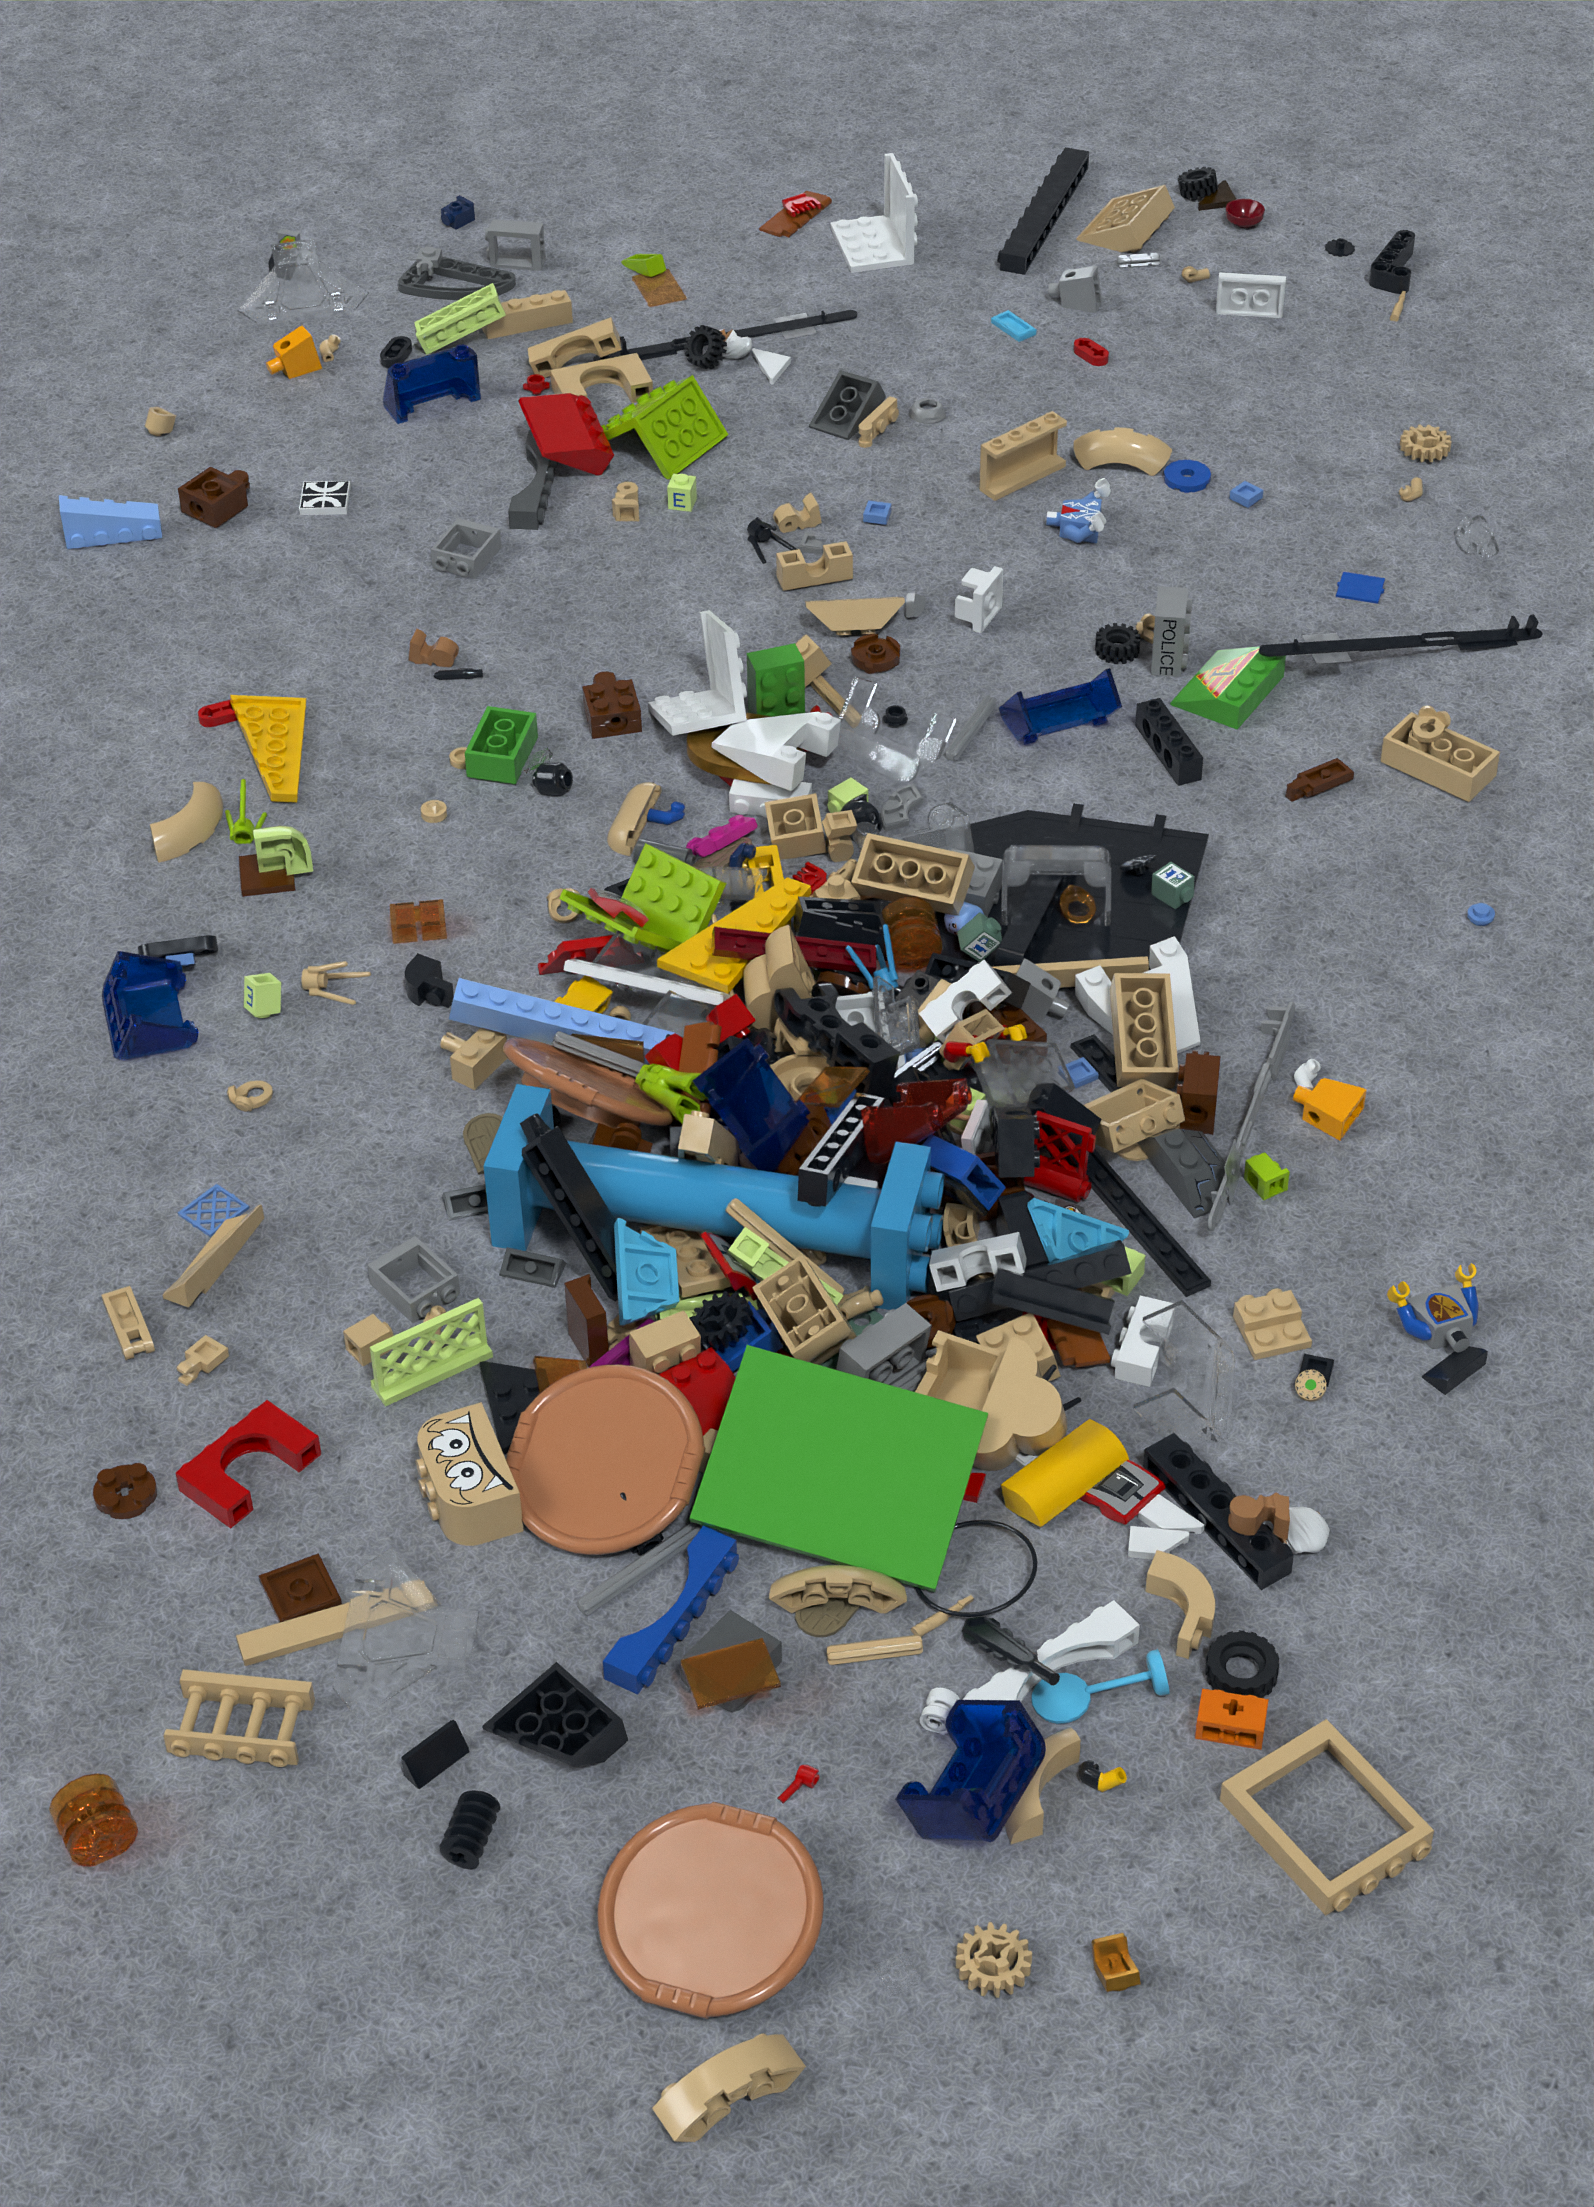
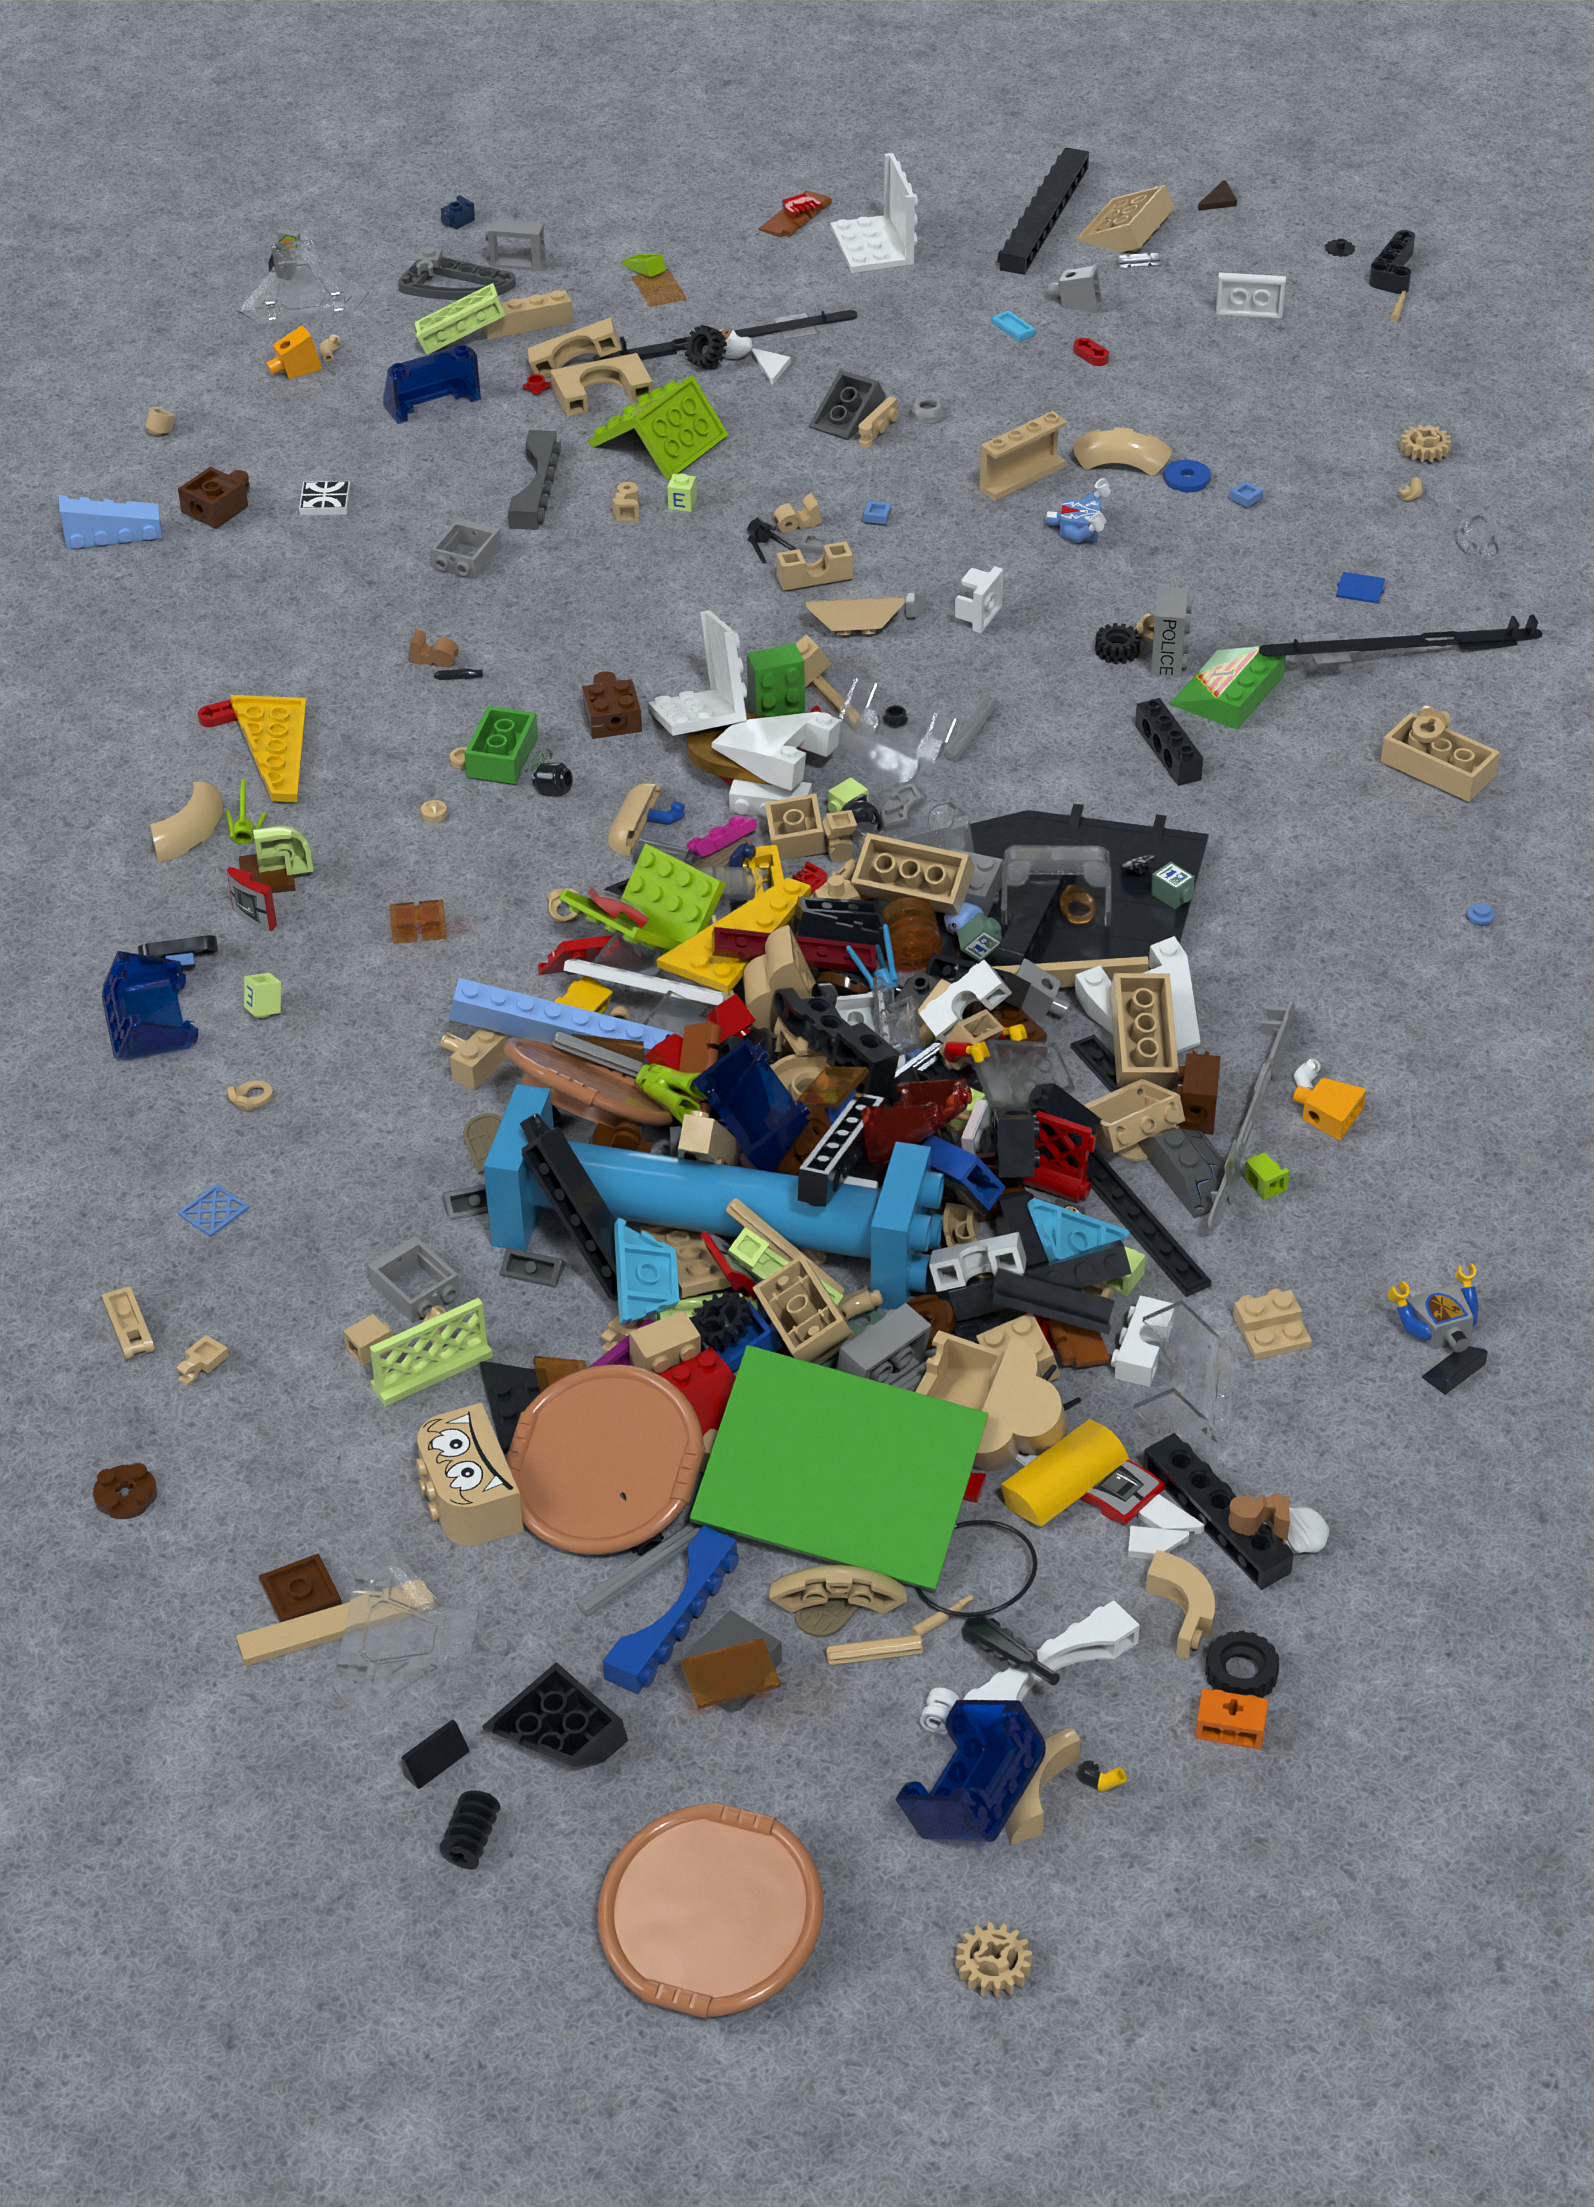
clear orange wheel [49,1773,138,1867] -> none
tan wedge [163,1204,264,1307] -> none
tan fence [163,1669,315,1767] -> none
red arch [176,1400,321,1529] -> none
tan plant [302,961,371,1005] -> none
black plate [380,336,412,368] -> none
black brick [405,953,454,1008] -> none
red slope [518,393,614,476] -> none
reddish brown container [564,1274,609,1367] -> none
tan brick [652,2033,806,2142] -> none
red hand [777,1764,820,1803] -> none
reddish brown plate [851,634,900,674] -> none
clear blue windscreen [998,668,1122,745] -> none
medium azure piece [1032,1649,1170,1724] -> none
medium blue tile [1060,1057,1099,1089] -> none
pearl gold bracket [1091,1933,1141,1992] -> none
black tyre [1178,167,1218,199] -> none
tan arm [1182,266,1210,283] -> none
tan window [1220,1719,1434,1916] -> none
dark red piece [1225,199,1265,228] -> none
reddish brown hinge [1285,758,1354,802] -> none
tan tile [1295,1370,1326,1402] -> none
black tile [1299,1353,1334,1387] -> none
none -> slope [227,867,277,931]

